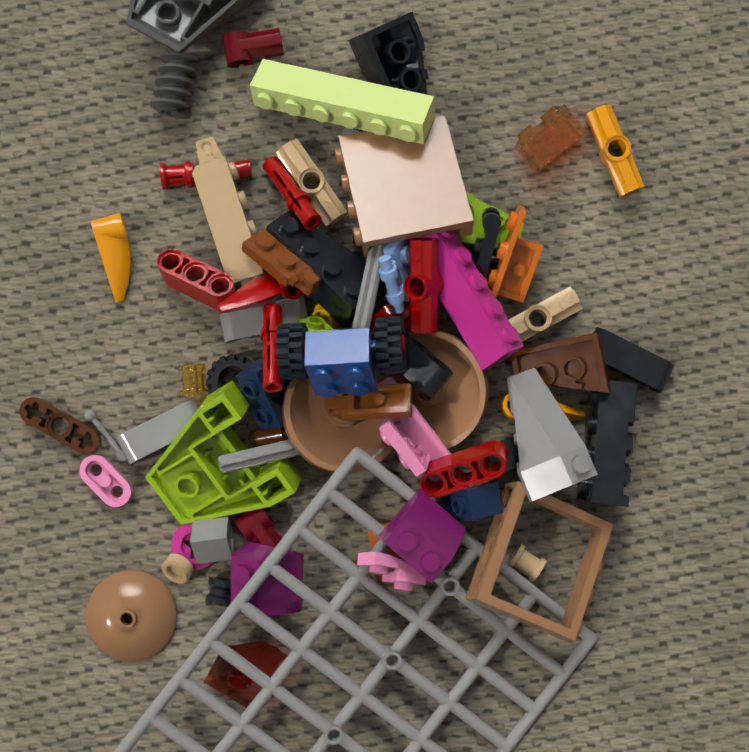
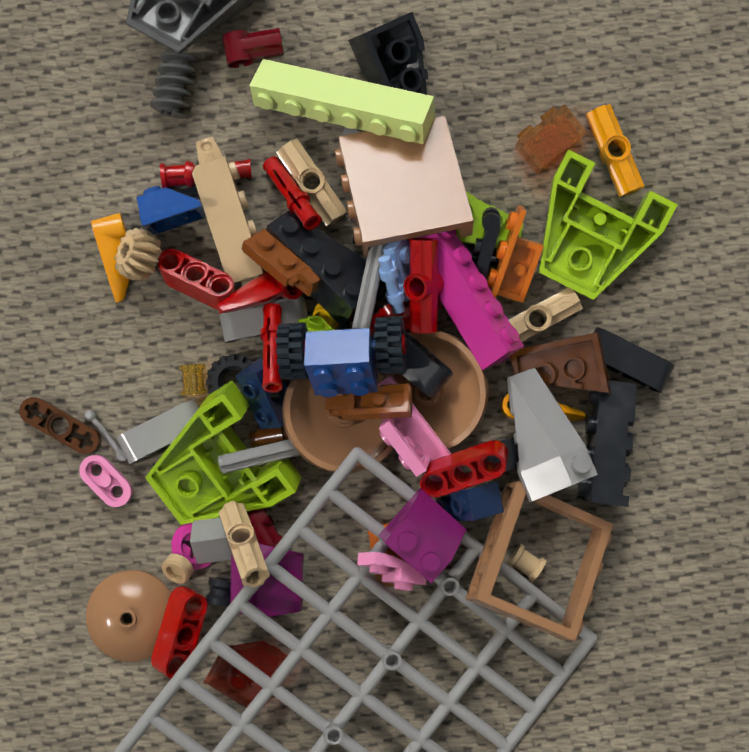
none -> tan gear [114,228,162,281]
none -> blue slope [137,186,206,235]
none -> red beam [151,586,208,679]
none -> tan piece [219,501,270,588]
none -> lime wedge [539,149,678,300]

